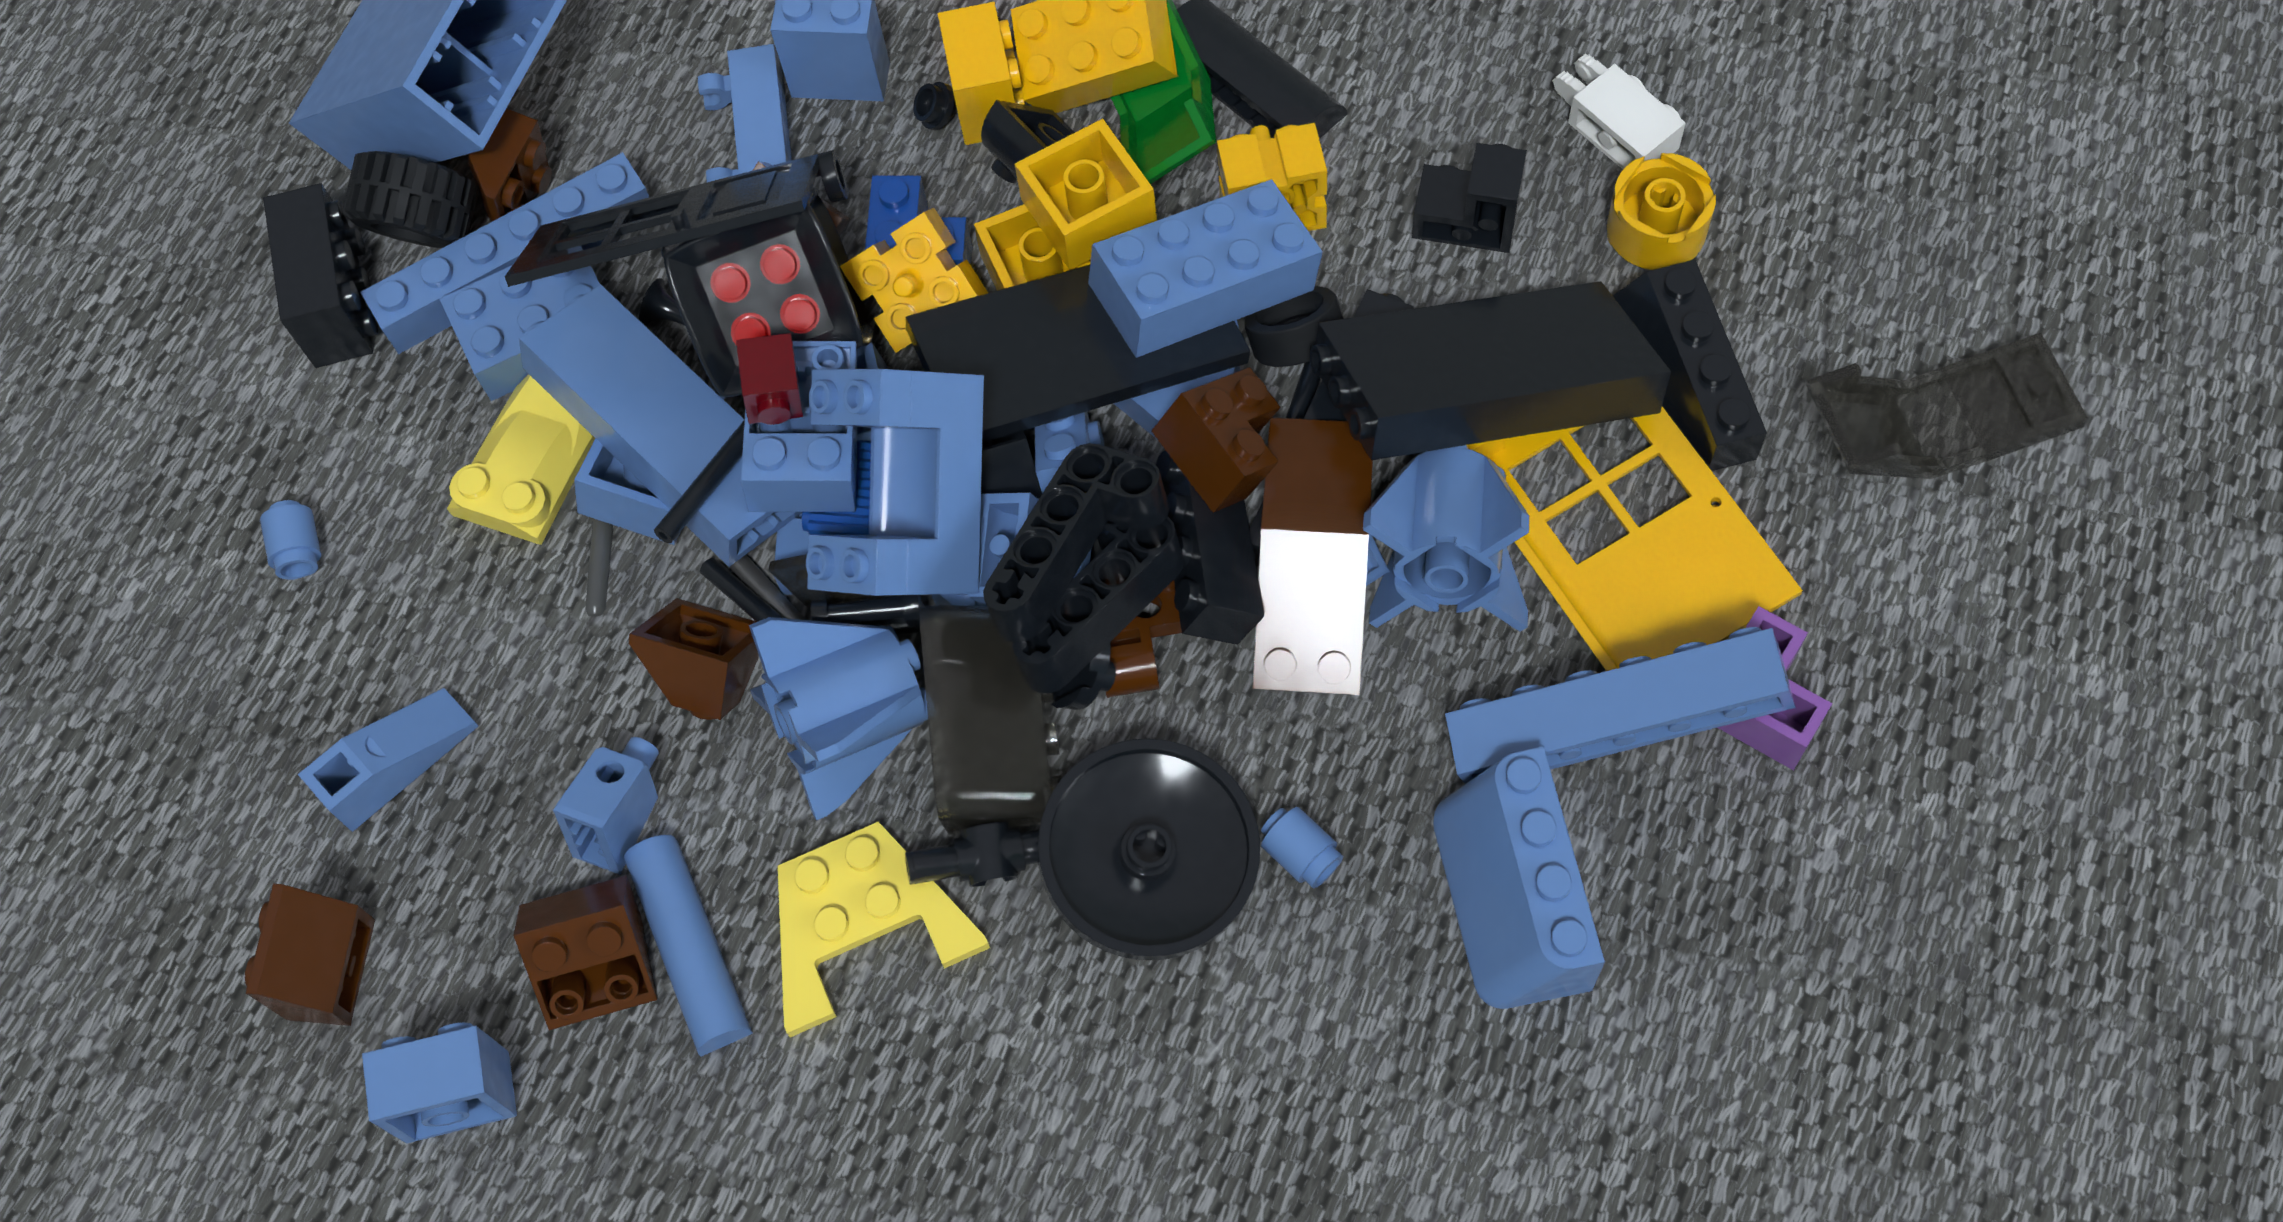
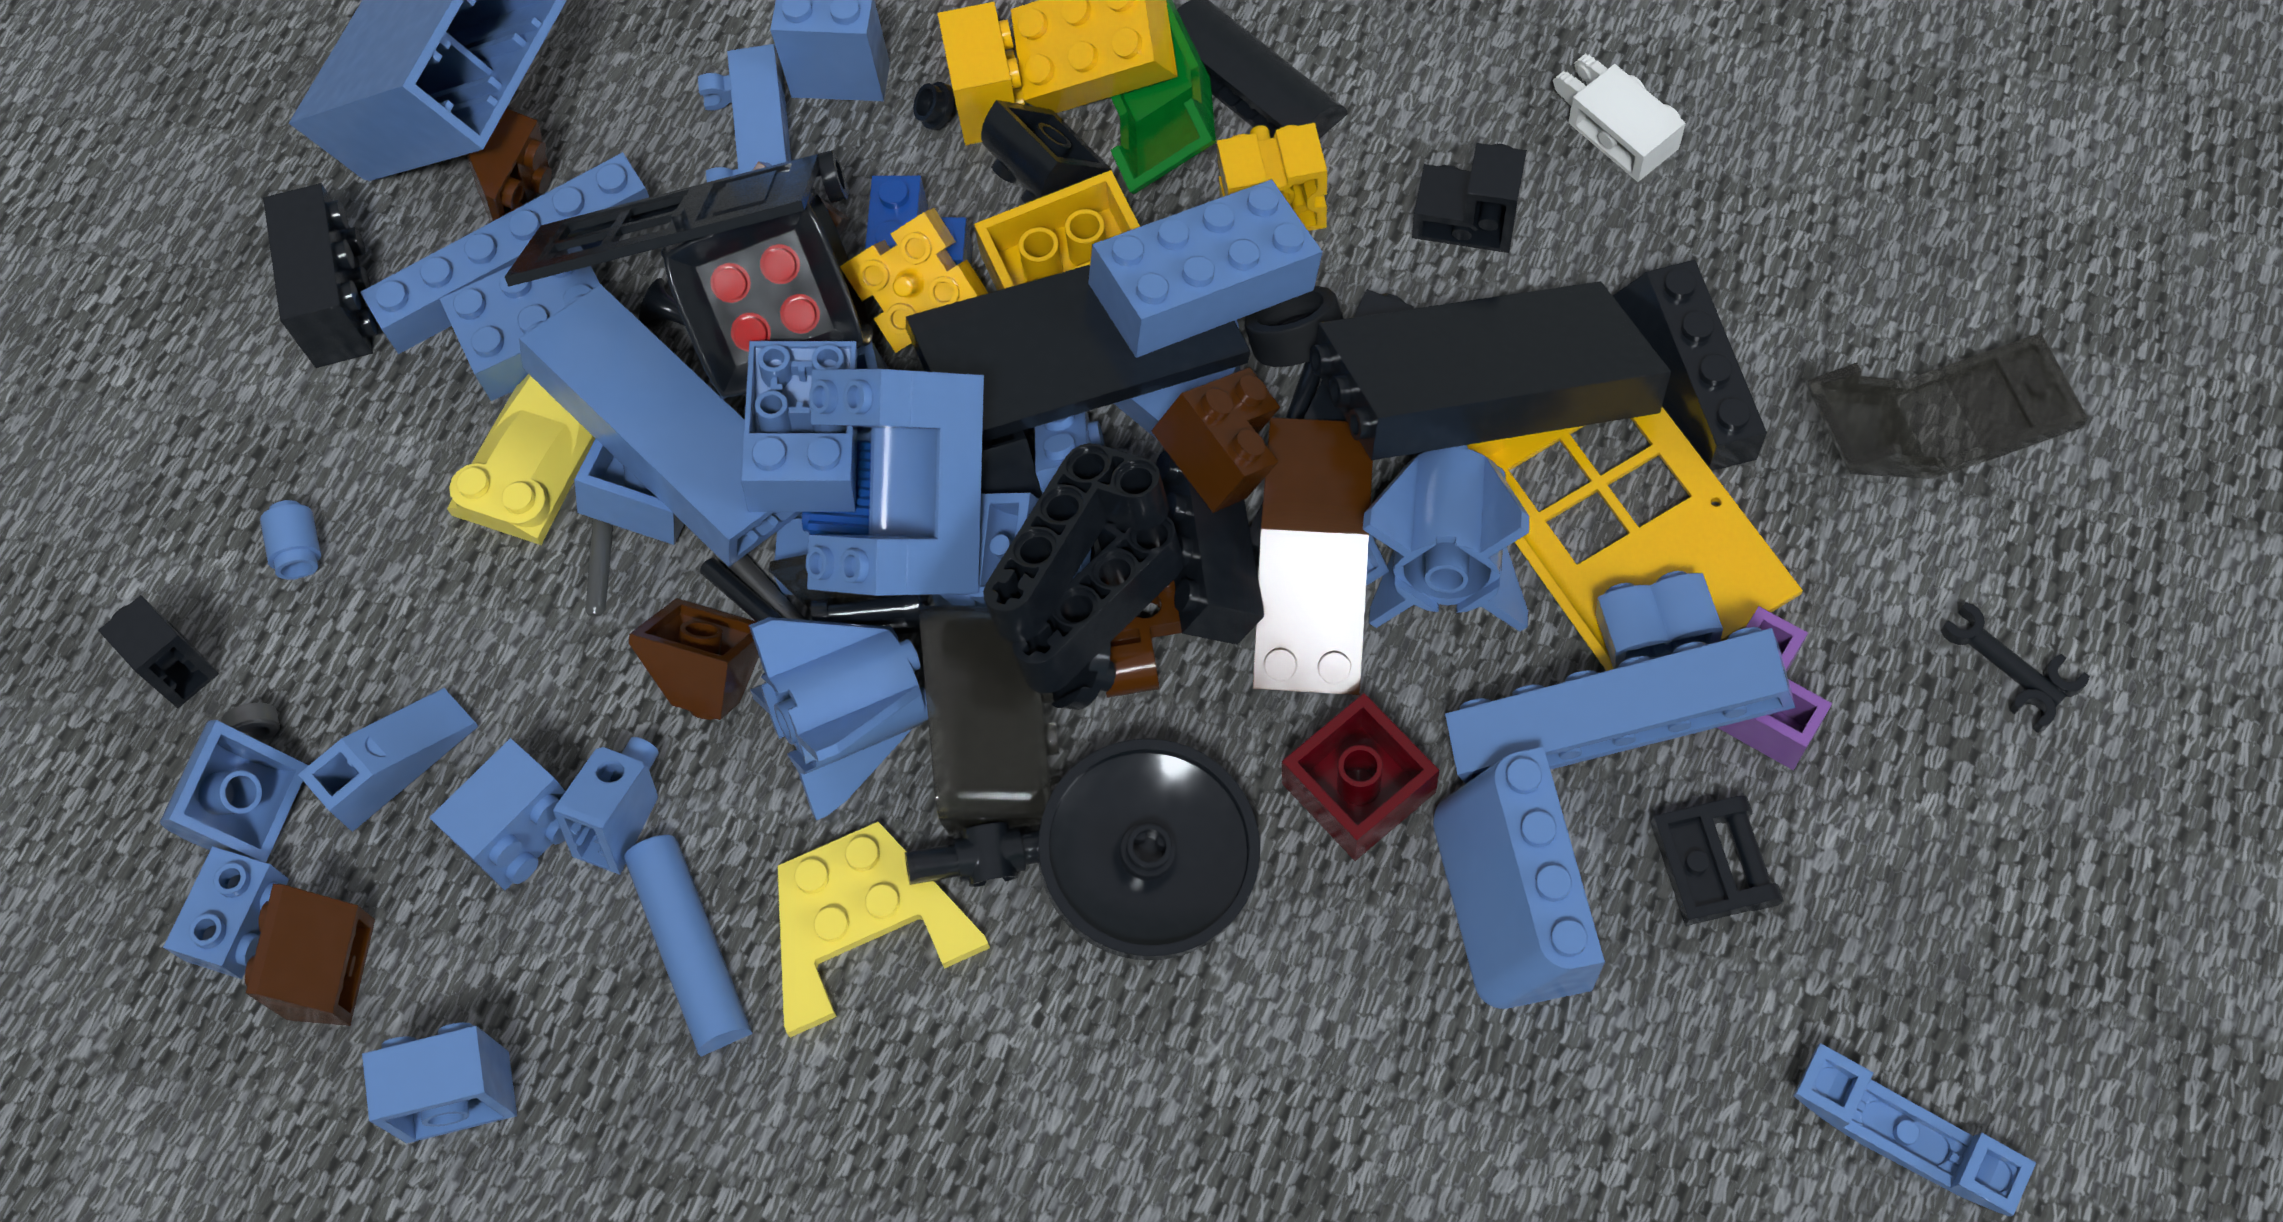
black tyre [342,151,479,248] -> none
reddish brown slope [513,875,657,1030] -> none
black piece [654,419,745,543] -> none
dark red brick [736,333,803,425] -> none
yellow brick [1014,118,1157,270] -> none
medium blue brick [1261,807,1343,888] -> none
yellow brick [1607,153,1716,270] -> none
none -> black brick [98,595,219,708]
none -> medium blue brick [160,720,309,863]
none -> medium blue brick [163,846,289,979]
none -> flat silver tile [221,703,280,741]
none -> medium blue brick [429,738,565,891]
none -> dark red brick [1282,693,1440,861]
none -> medium blue brick [1595,571,1723,669]
none -> black plate [1651,796,1784,926]
none -> medium blue slope [1793,1043,2036,1217]
none -> black bar [1941,602,2090,733]

